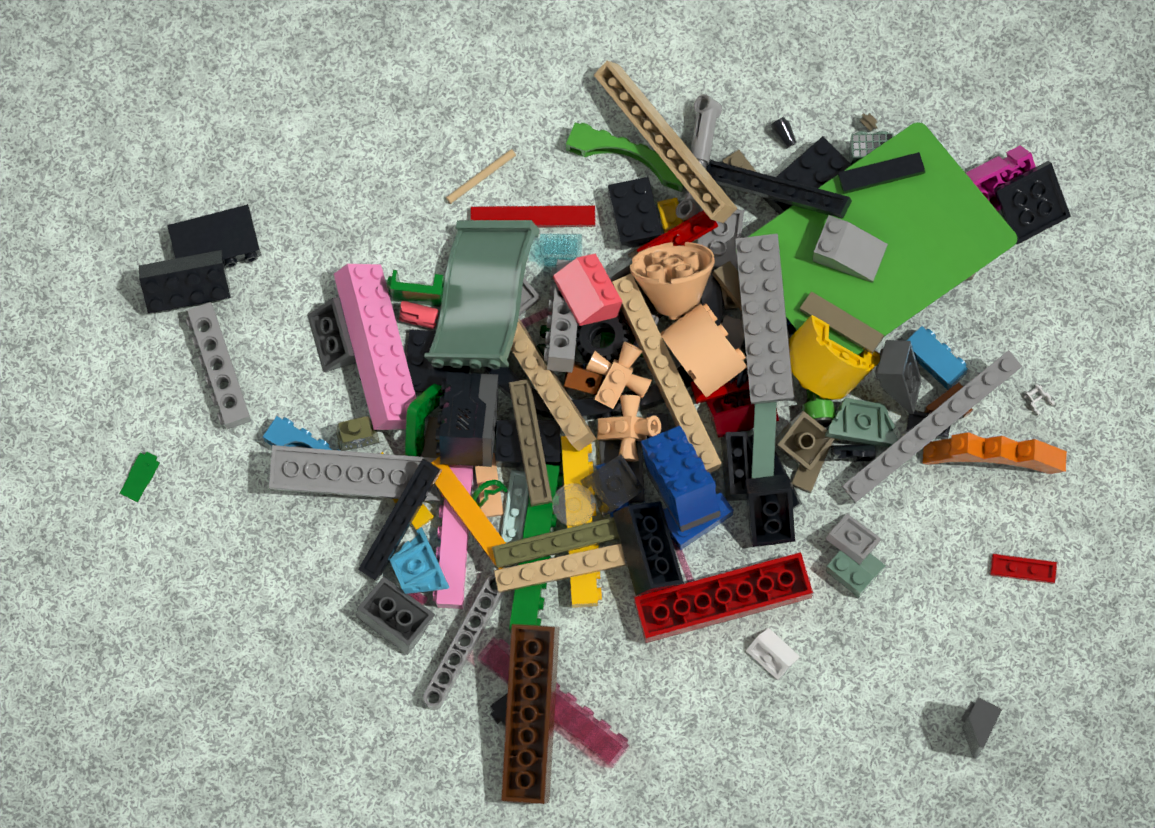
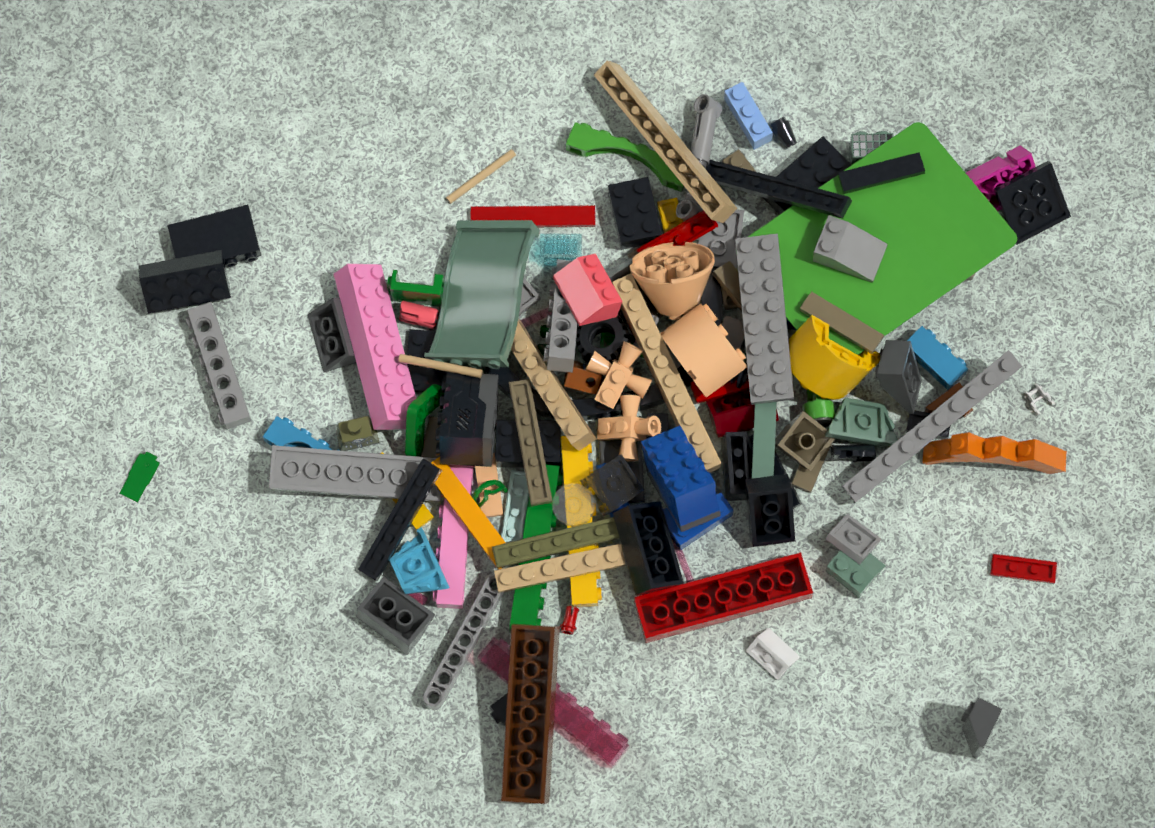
dark tan plate [859,113,878,132] -> none
none -> tan bar [399,354,483,378]
none -> red pin [560,606,579,635]
none -> light blue brick [724,82,773,150]

